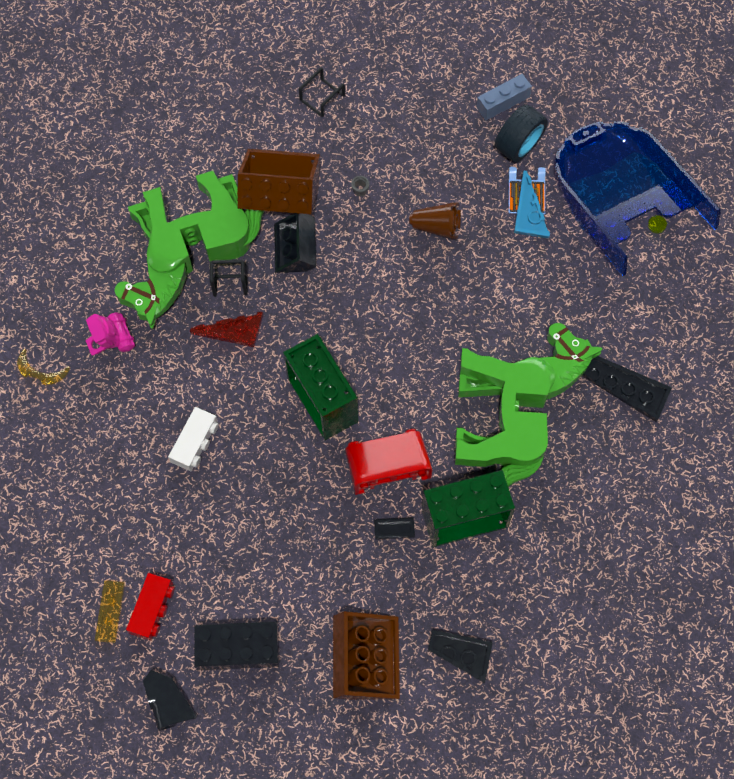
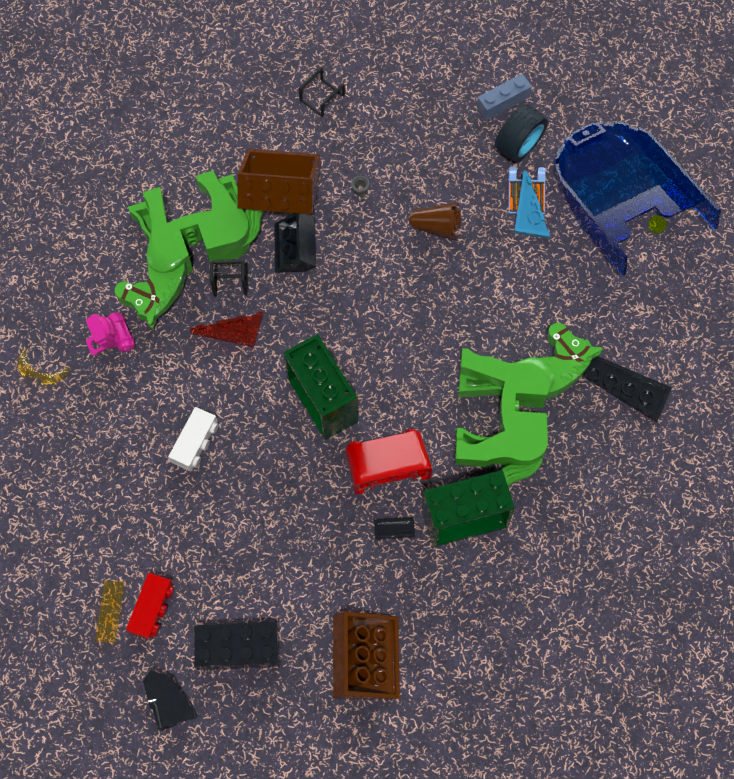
black wing [428,630,493,684] -> none

